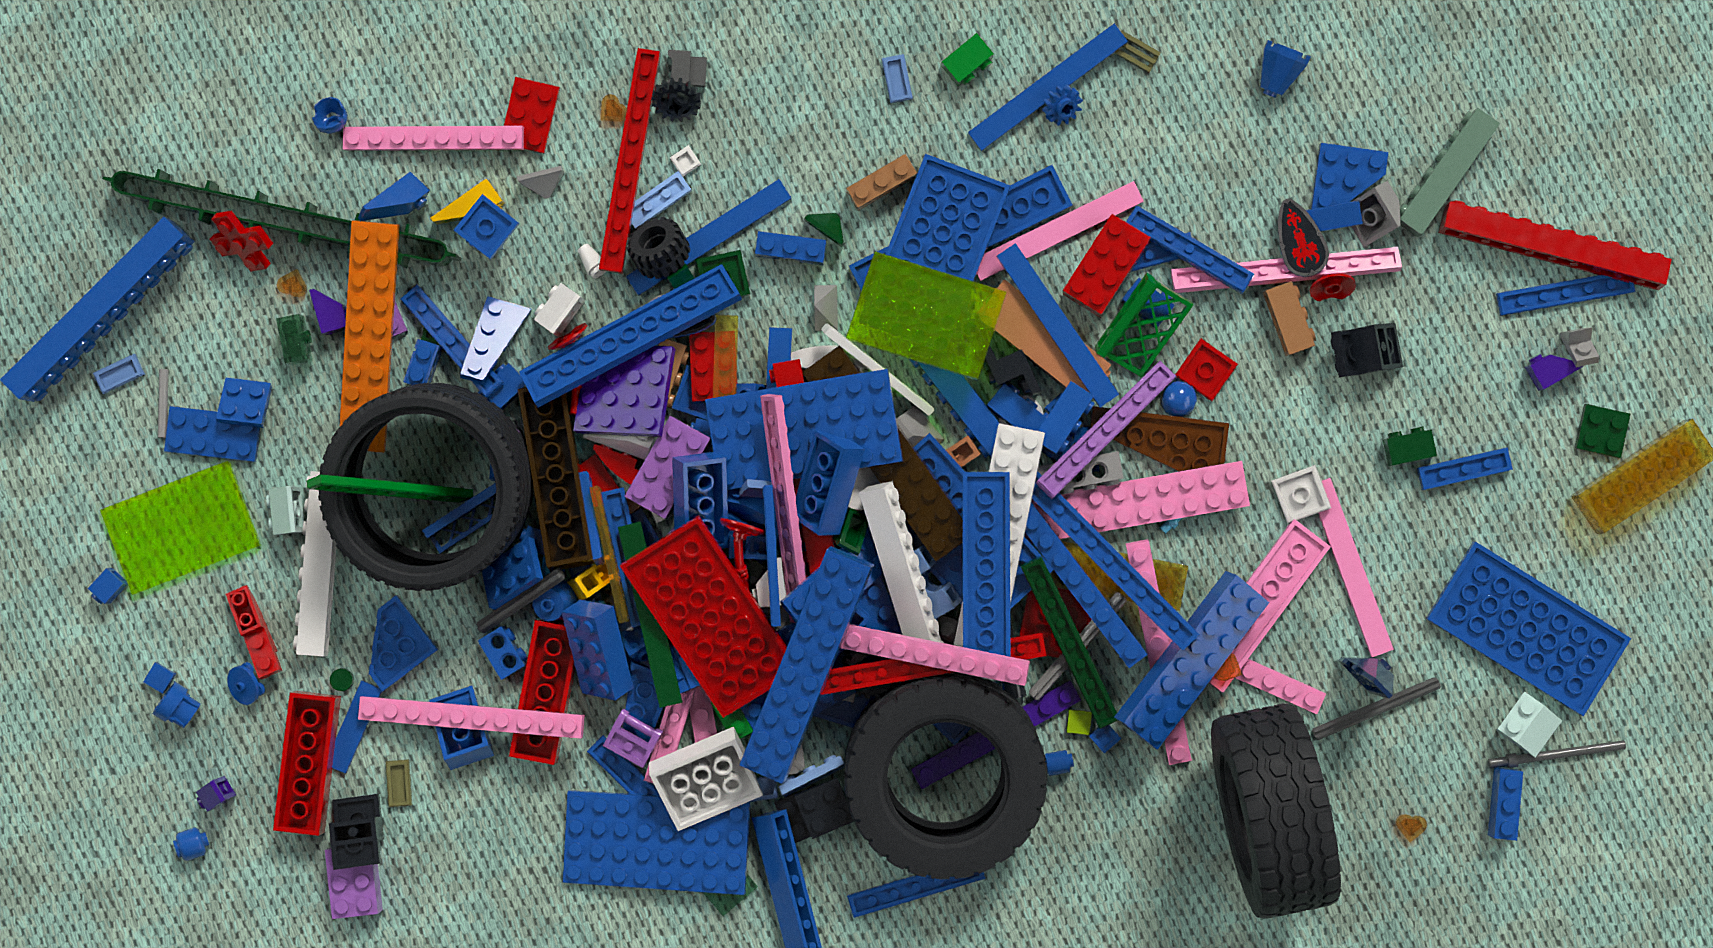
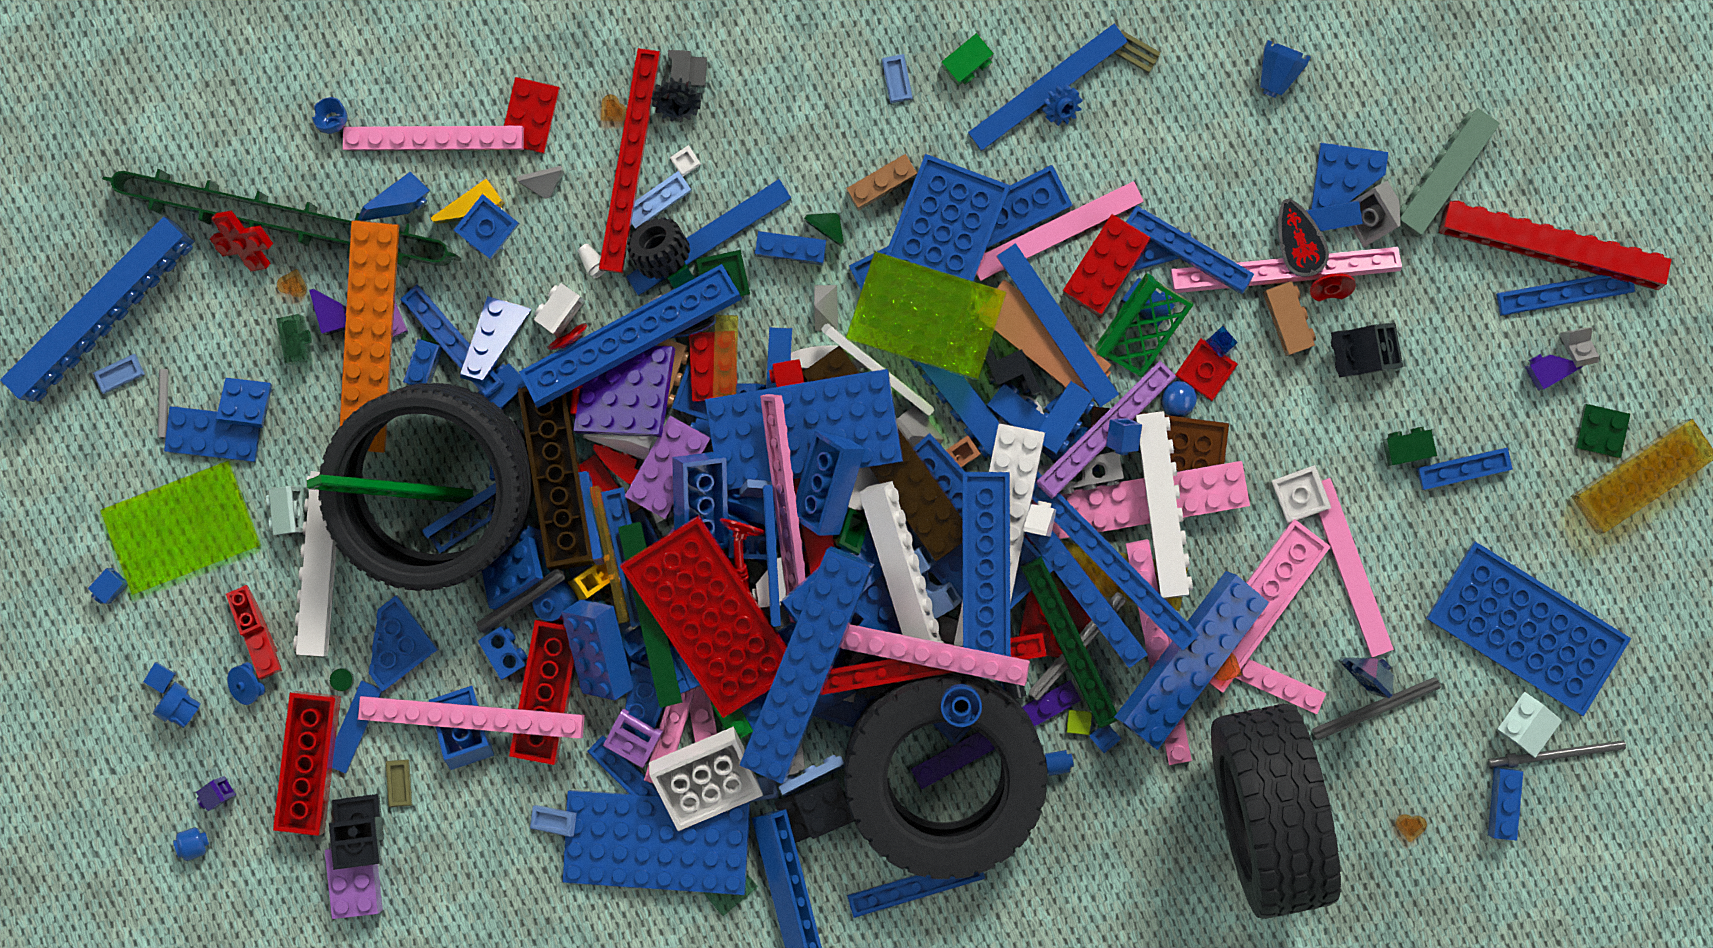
none -> medium blue tile [530,805,577,837]
none -> blue piece [941,684,982,727]
none -> white slope [1023,501,1056,537]
none -> blue brick [1106,418,1142,455]
none -> white brick [1136,411,1193,599]
none -> clear blue plate [1206,326,1238,358]

